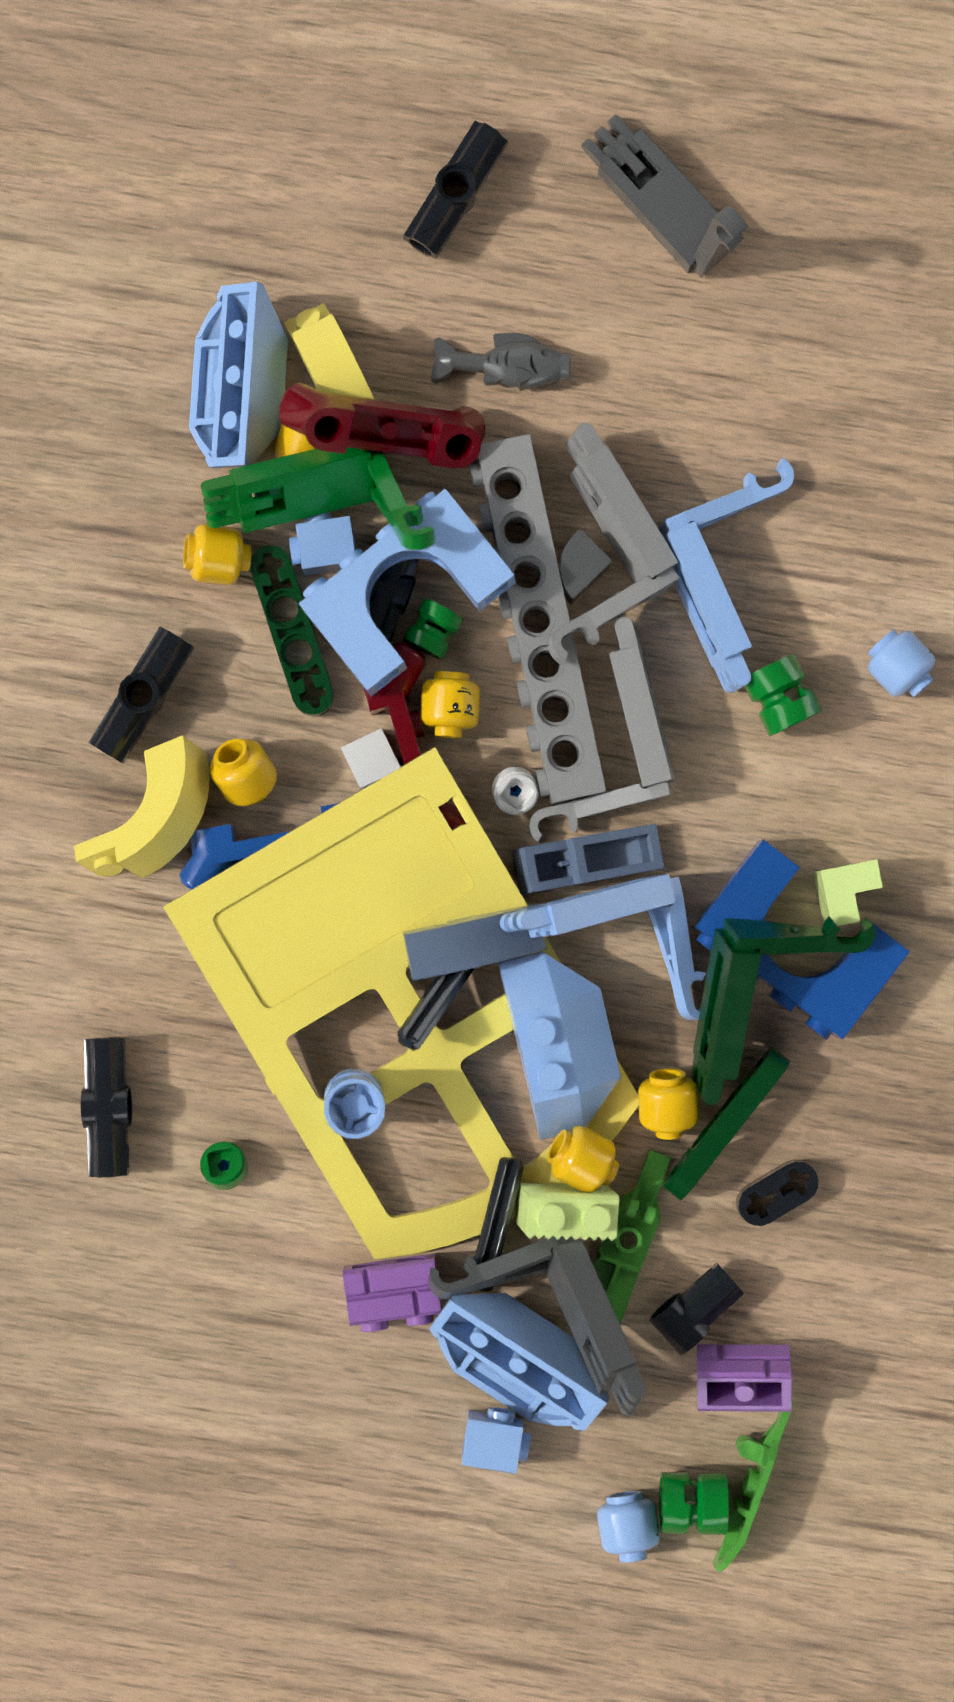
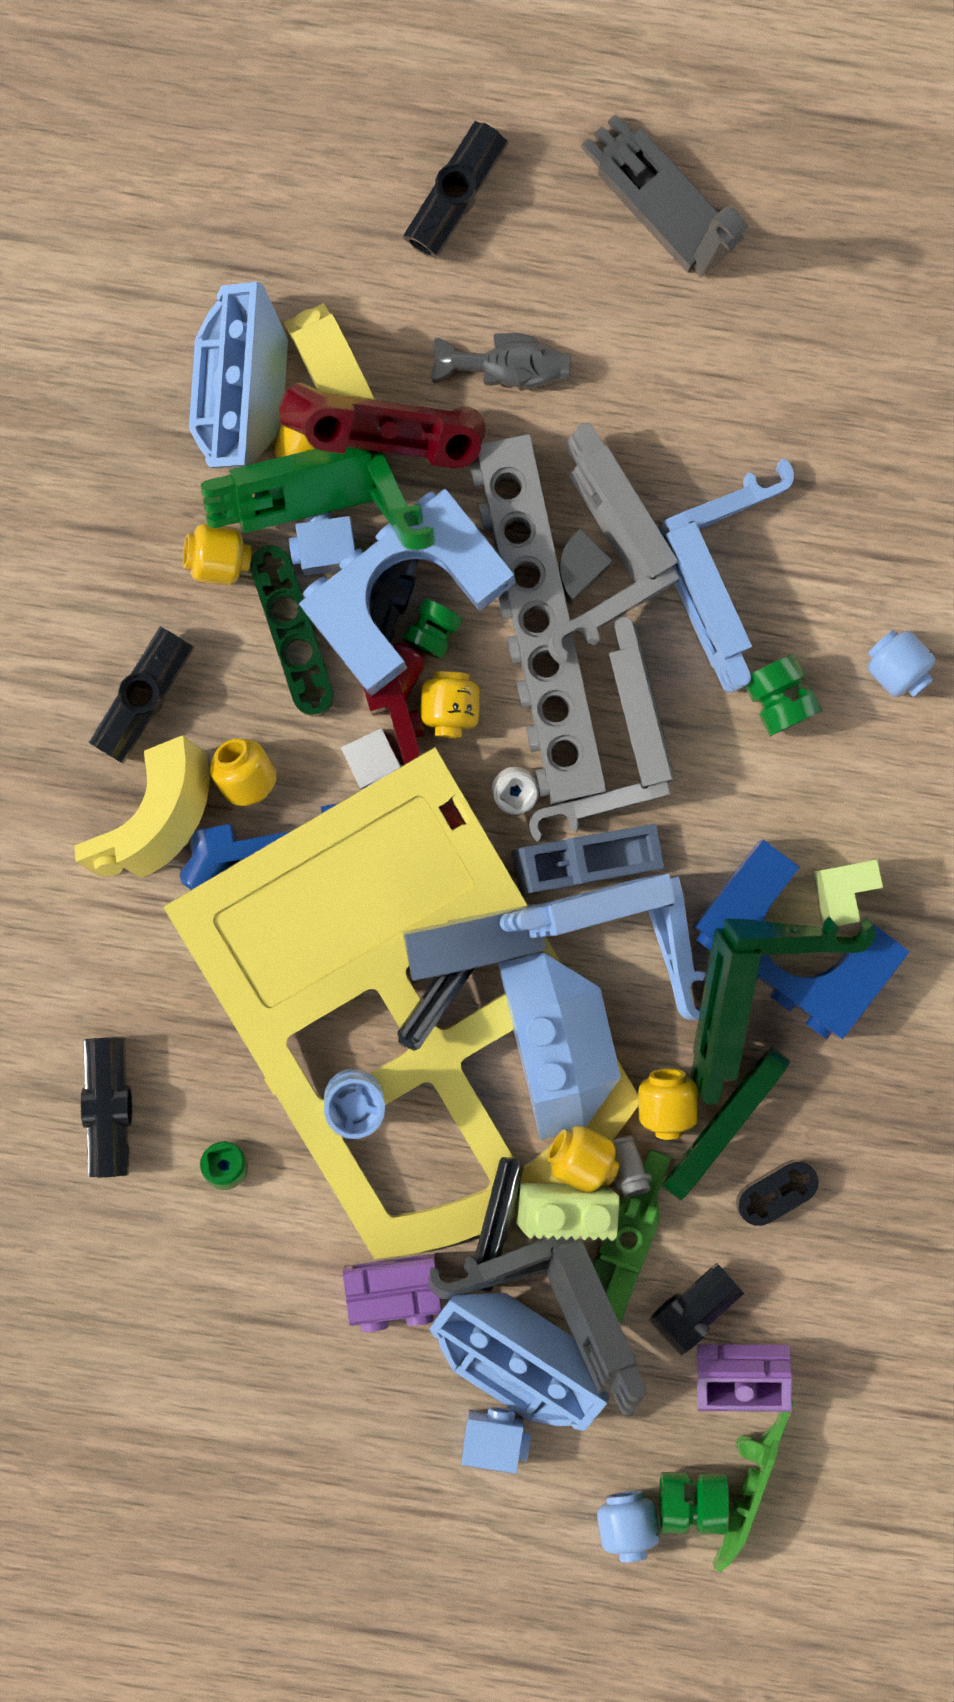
none -> light grey pin [612,1136,652,1198]

